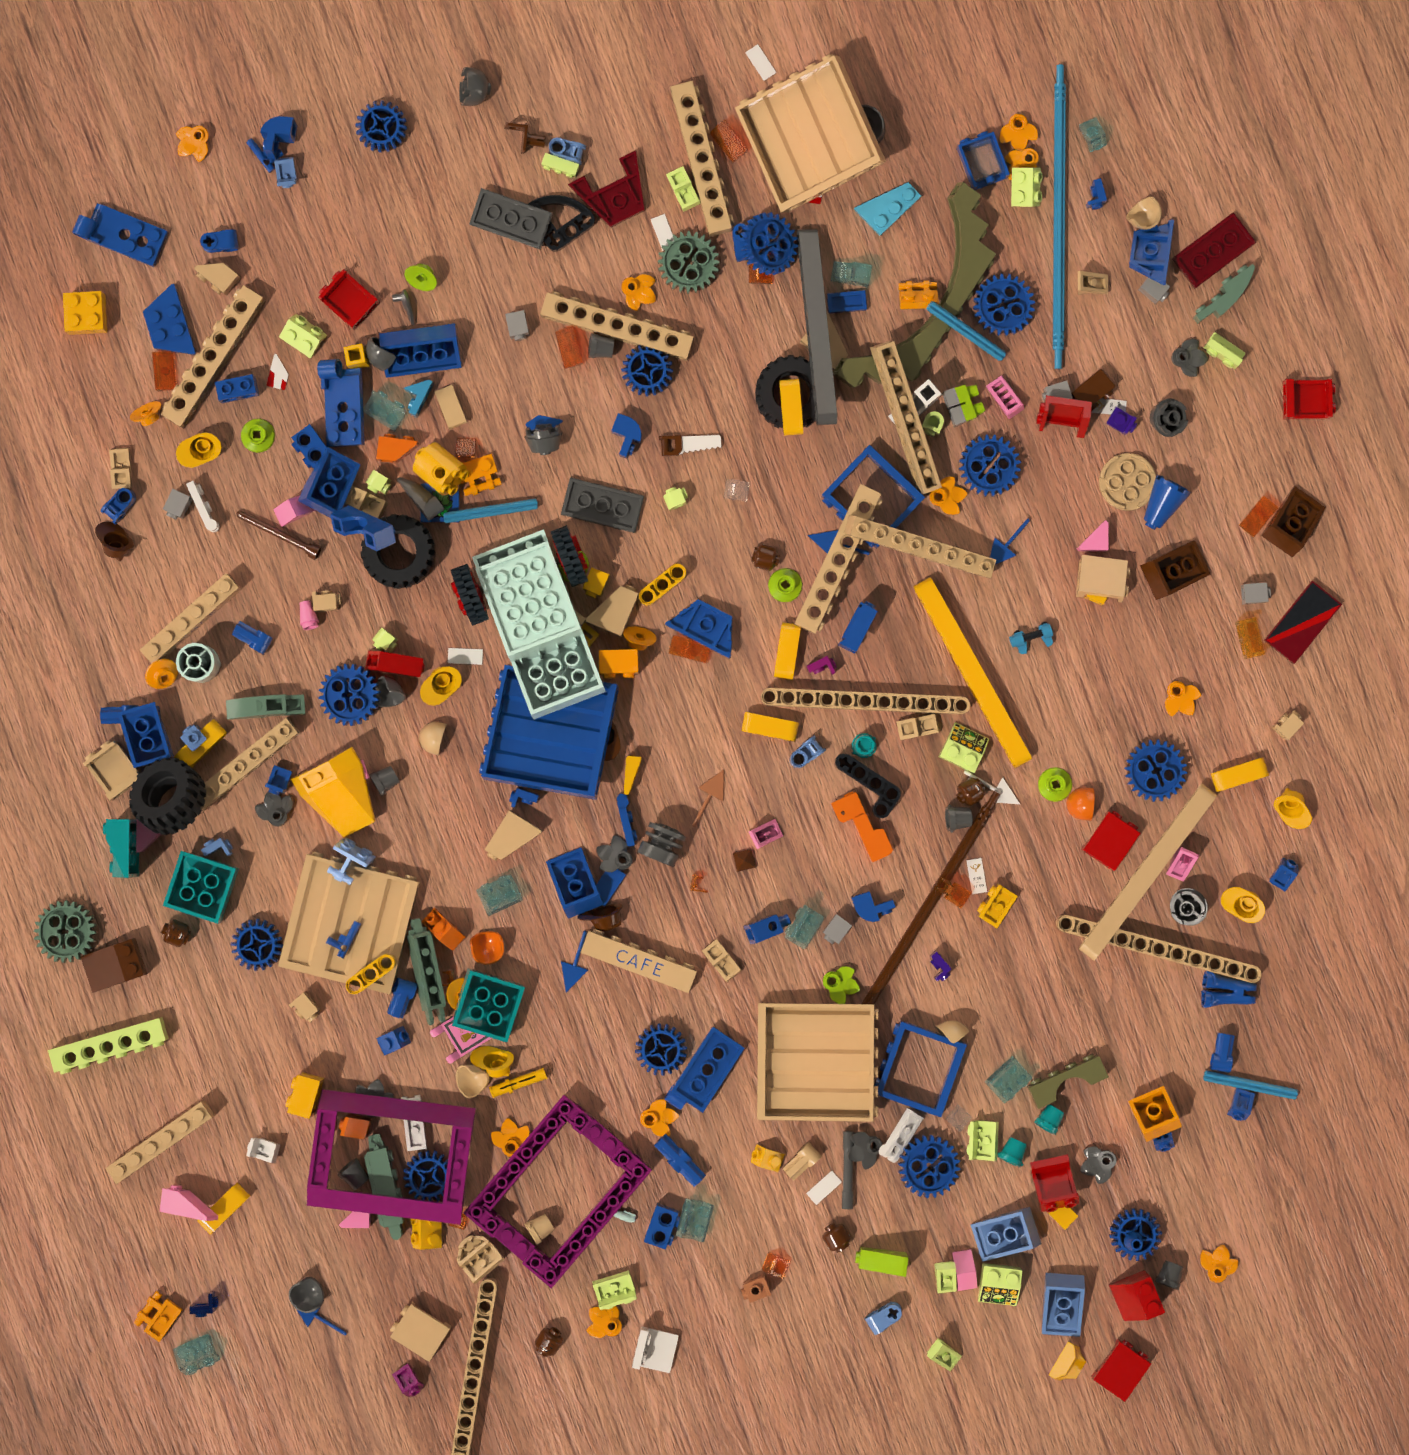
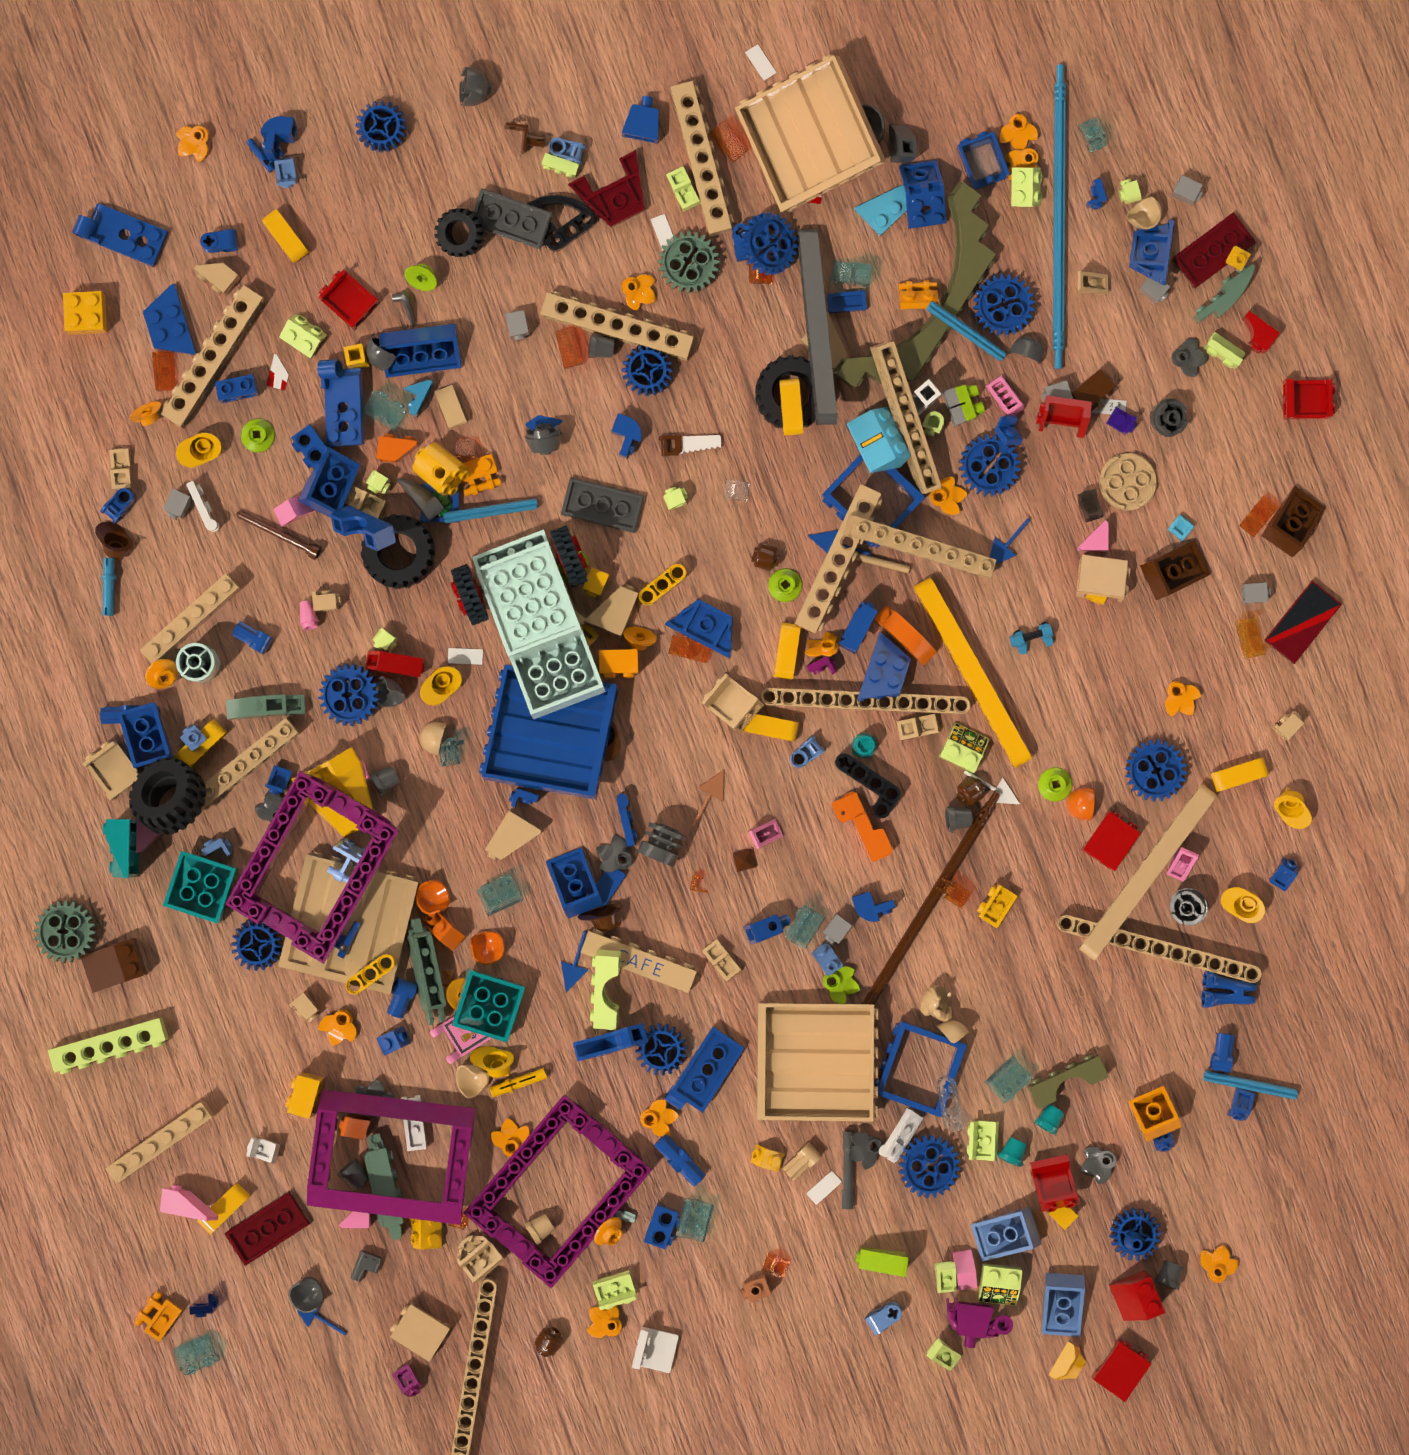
reddish brown head [161,919,191,947] -> none
blue gear [403,1150,448,1201] -> none
yellow slope [624,756,642,795] -> none
reddish brown head [822,1223,851,1253] -> none
dark purple bracket [930,951,951,981] -> none
white sticker [966,858,987,894] -> none
blue cone [1144,474,1191,530] -> none
none -> dark azure pin [101,558,117,616]
none -> magenta slope [225,771,399,964]
none -> dark red tile [225,1191,311,1266]
none -> yellow beam [261,209,309,264]
none -> light orange plate [318,1009,356,1046]
none -> dark grey piece [350,1250,382,1282]
none -> orange helmet [416,880,450,914]
none -> black tyre [434,208,486,257]
none -> clear light blue bracket [439,737,465,767]
none -> blue arch [573,1023,648,1062]
none -> yellowish green arch [590,949,621,1030]
none -> light orange piece [594,1217,623,1246]
none -> blue torso [622,96,659,144]
none -> tan panel [702,674,764,734]
none -> light orange plate [804,631,839,657]
none -> medium blue bracket [811,942,843,976]
none -> medium azure slope [846,407,911,473]
none -> tan bar [855,553,910,573]
none -> blue wing [857,632,911,701]
none -> orange arch [874,605,936,666]
none -> dark grey slope [889,124,917,163]
none -> blue bracket [899,160,946,229]
none -> tan hair [920,986,952,1022]
none -> clear beam [937,1075,963,1132]
none -> magenta torso [946,1298,1013,1348]
none -> blue bracket [994,415,1023,446]
none -> dark grey helmet [1009,336,1043,365]
none -> clear smoke bracket [1078,489,1104,523]
none -> yellowish green plate [1118,179,1141,204]
none -> medium azure tile [1167,515,1195,541]
none -> light grey brick [1171,175,1203,206]
none -> yellow bracket [1226,246,1251,271]
none -> red arch [1242,311,1280,354]

